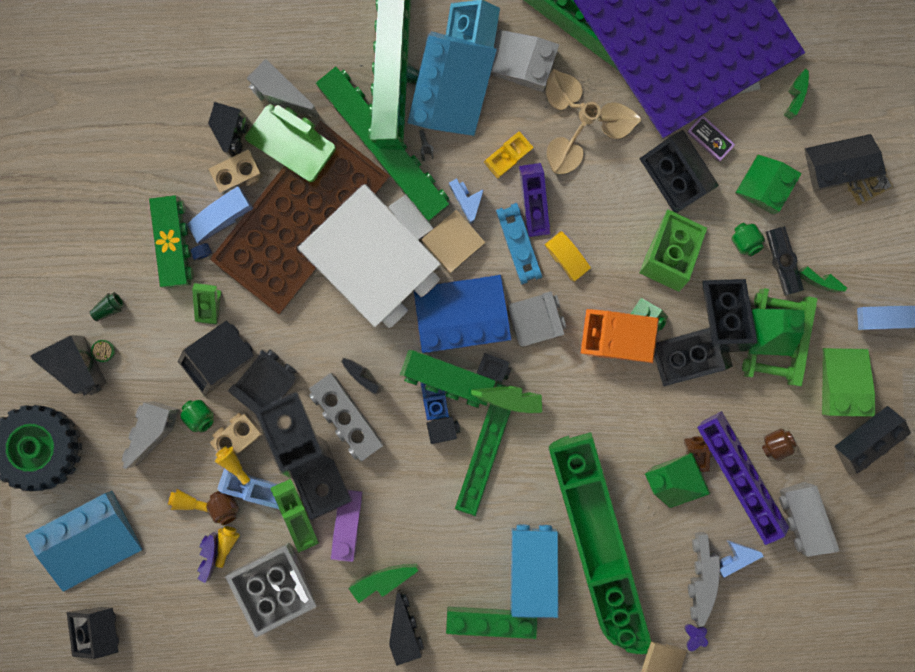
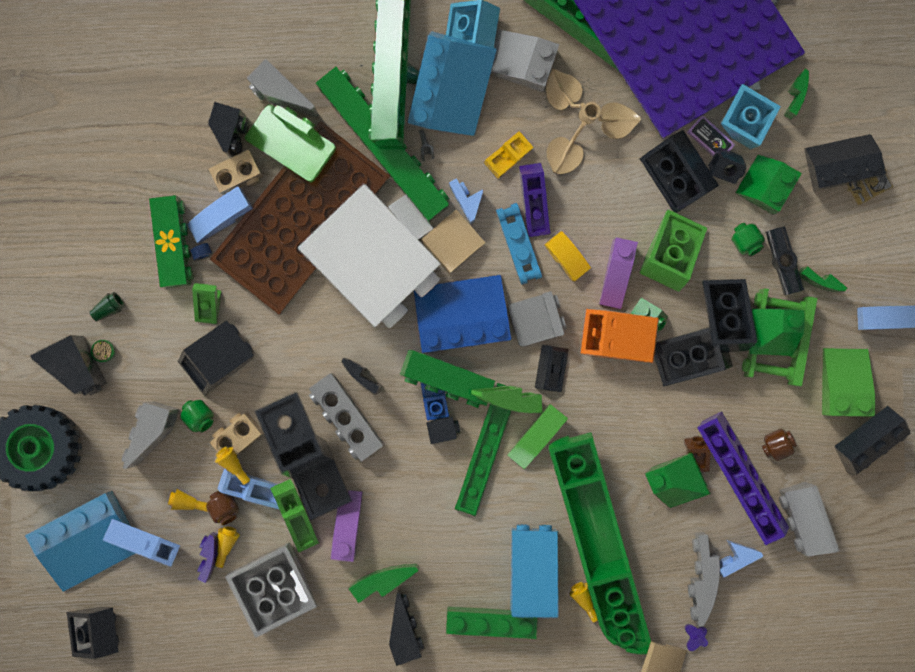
black panel [228,349,299,413] -> none
black bracket [477,352,512,383] -> none
none -> light blue slope [103,519,180,567]
none -> bright green slope [507,404,568,469]
none -> black slope [535,345,569,393]
none -> yellow cone [569,582,598,622]
none -> medium lavender slope [599,237,638,309]
none -> black brick [708,147,746,184]
none -> medium azure slope [721,84,781,149]

